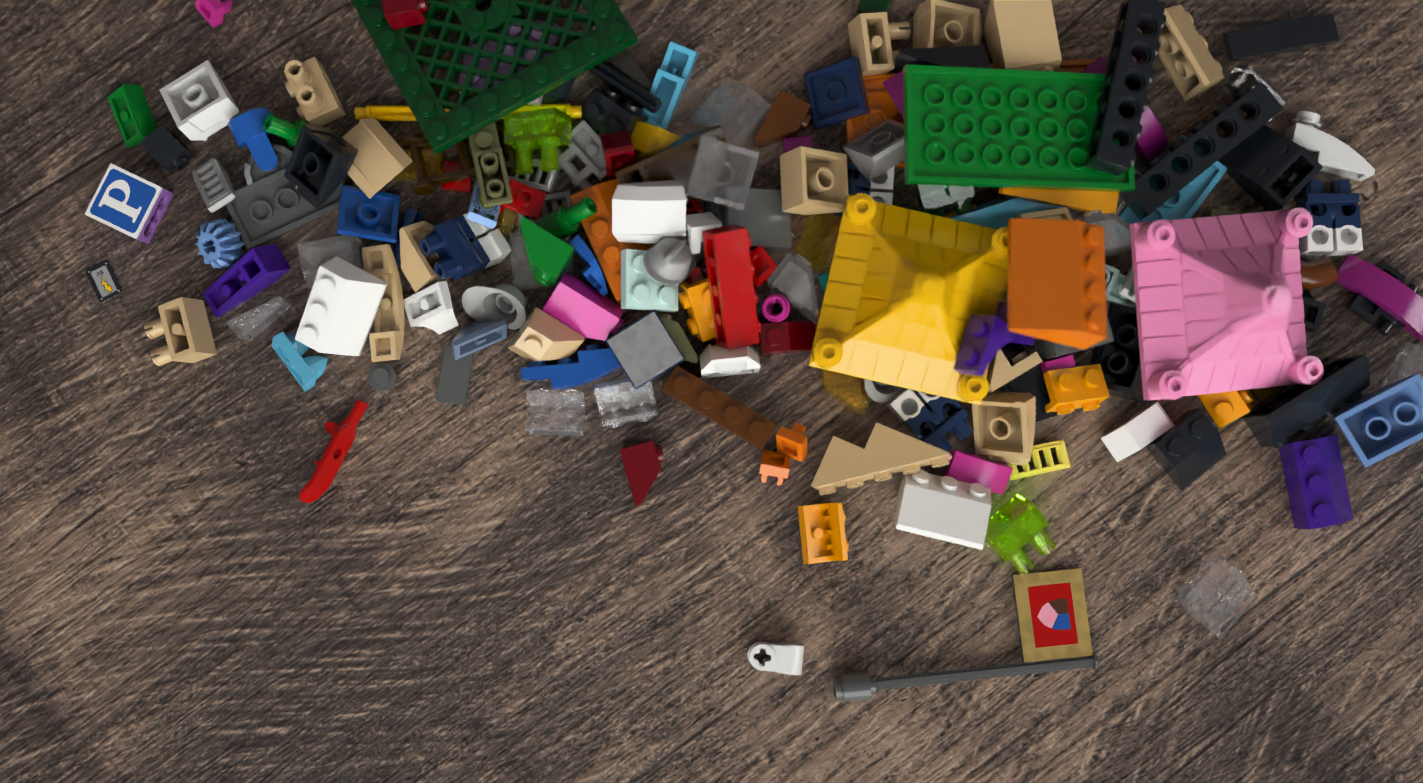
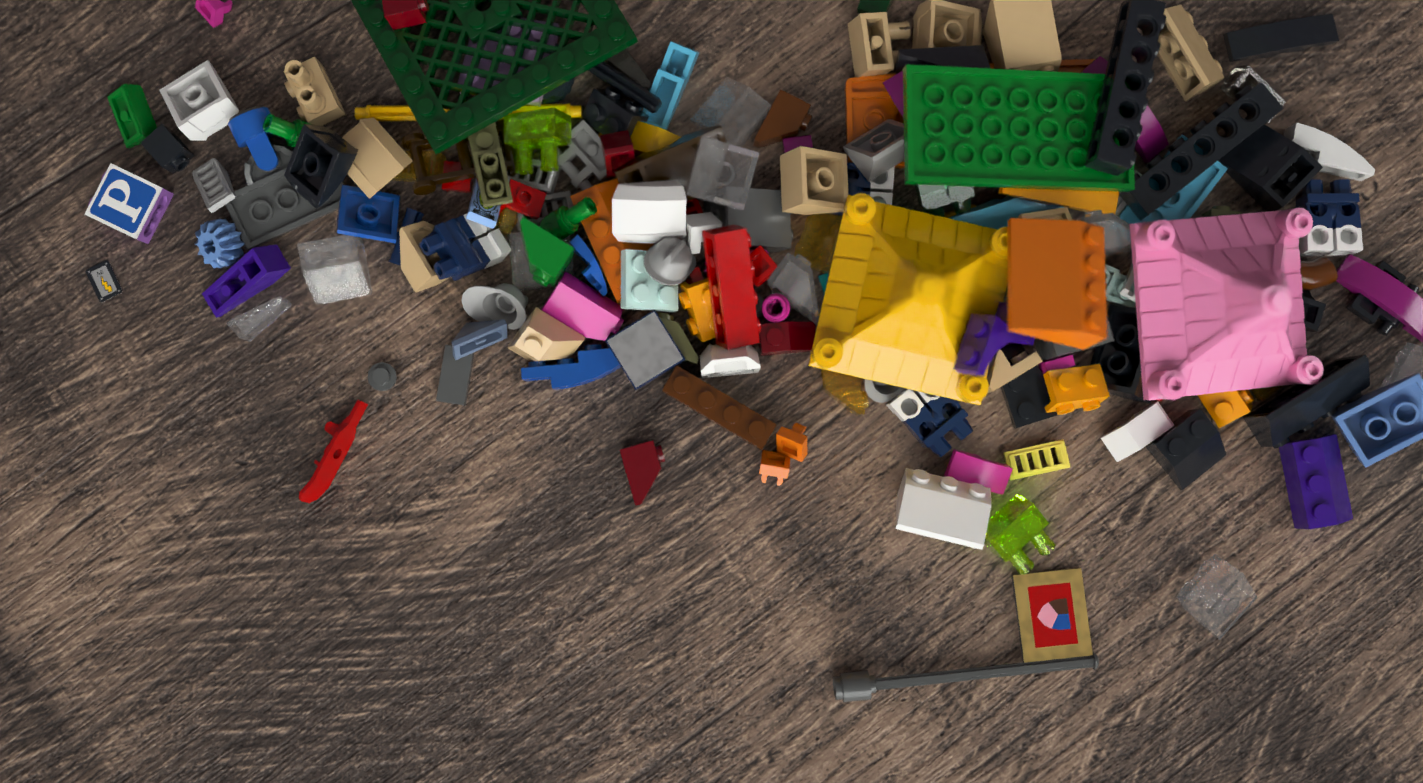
tan brick [144,297,217,367] -> none
medium azure tile [272,331,328,392] -> none
white slope [295,256,387,356] -> none
tan slope [362,244,405,362] -> none
white slope [404,281,459,334] -> none
clear bracket [525,389,586,436] -> none
clear bracket [594,378,658,428] -> none
white piece [747,642,804,675] -> none
light orange bracket [798,502,849,564] -> none
dark blue tile [804,56,870,130] -> none
tan slope [811,422,952,495] -> none
tan slope [972,390,1036,465] -> none
white plate [1292,111,1321,129] -> none

